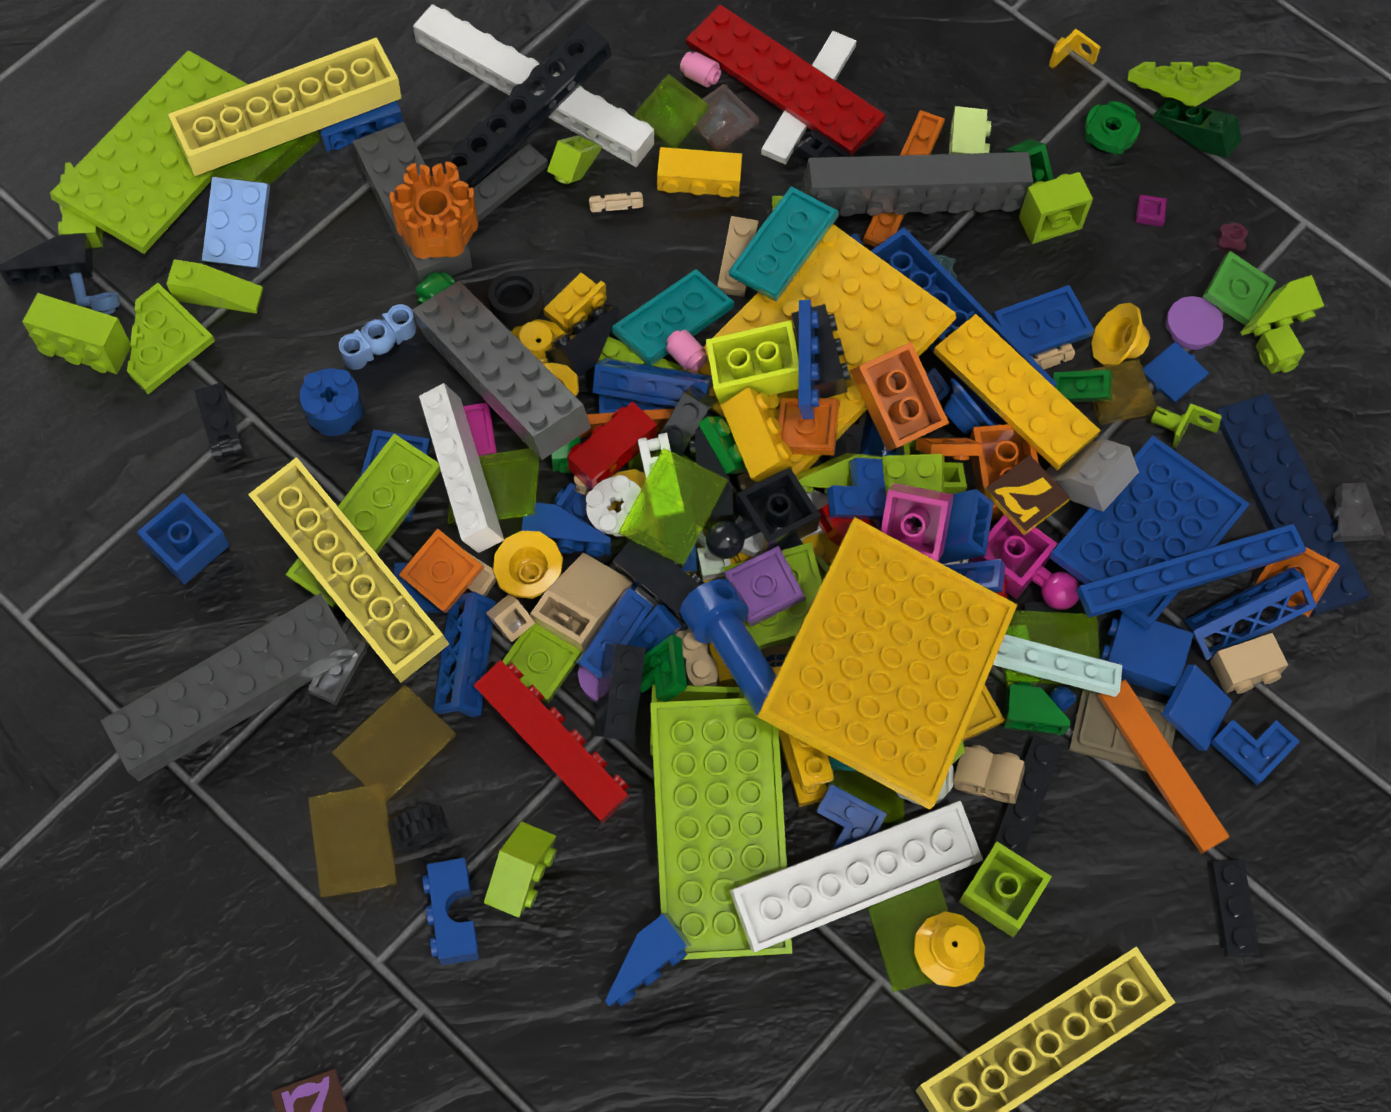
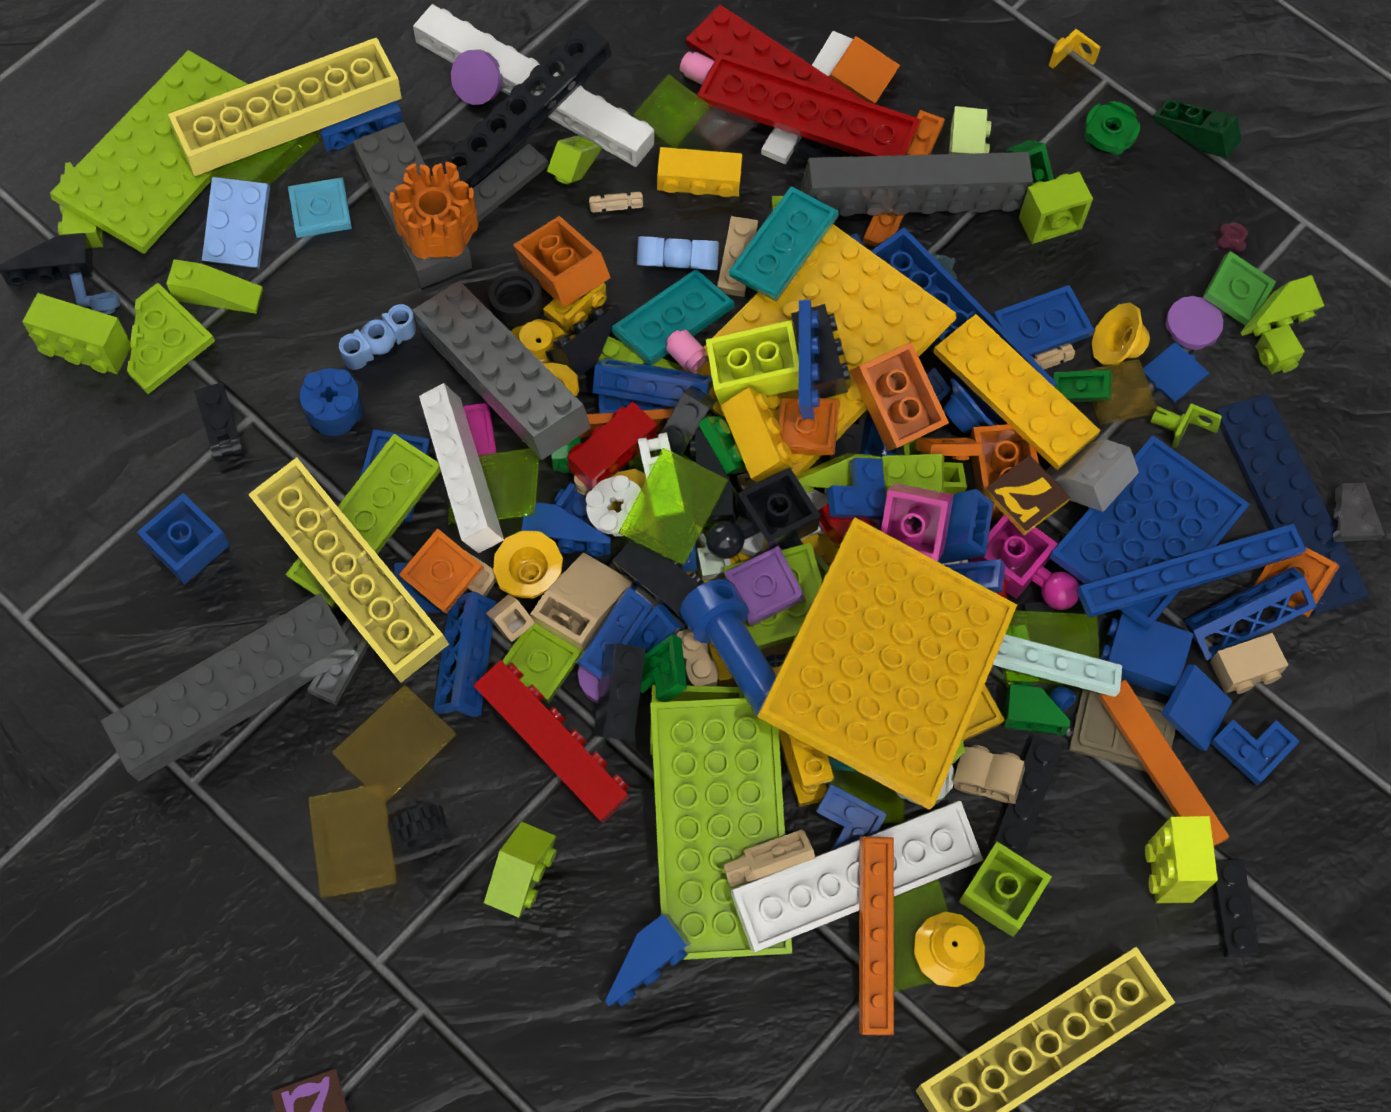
green head [415,272,456,306] -> none
blue arch [422,858,480,966] -> none
lime plate [1127,62,1241,107] -> none
magenta tile [1135,194,1167,227] -> none
none -> medium azure tile [288,177,352,238]
none -> medium lavender tile [450,49,503,105]
none -> orange brick [513,216,611,308]
none -> light blue piece [637,236,719,270]
none -> red plate [697,53,921,156]
none -> tan hinge [723,830,815,887]
none -> orange tile [829,36,900,104]
none -> orange tile [859,836,894,1035]
none -> neon yellow brick [1145,816,1218,903]

